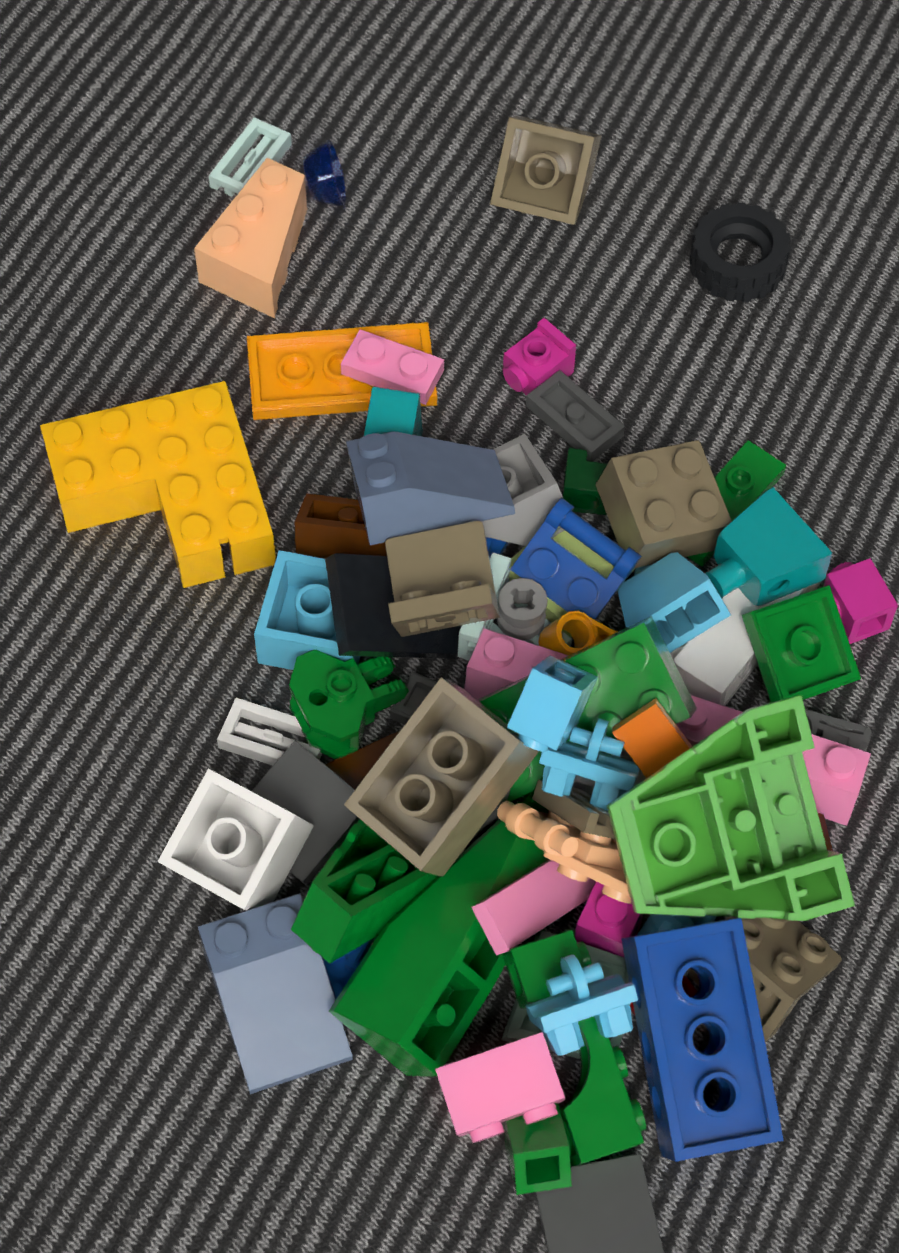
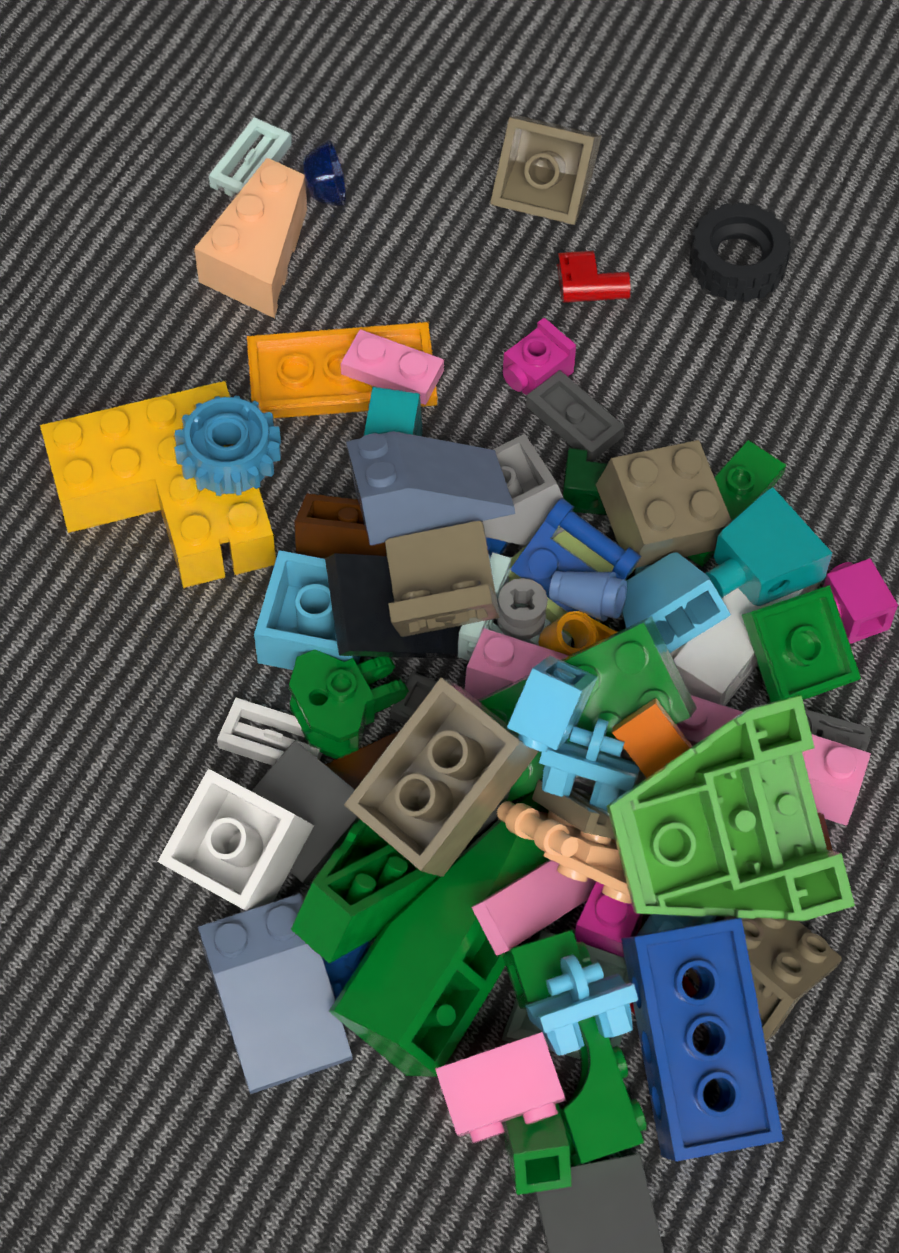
none -> dark azure gear [174,396,281,496]
none -> medium blue cone [549,571,627,621]
none -> red piece [557,249,631,303]

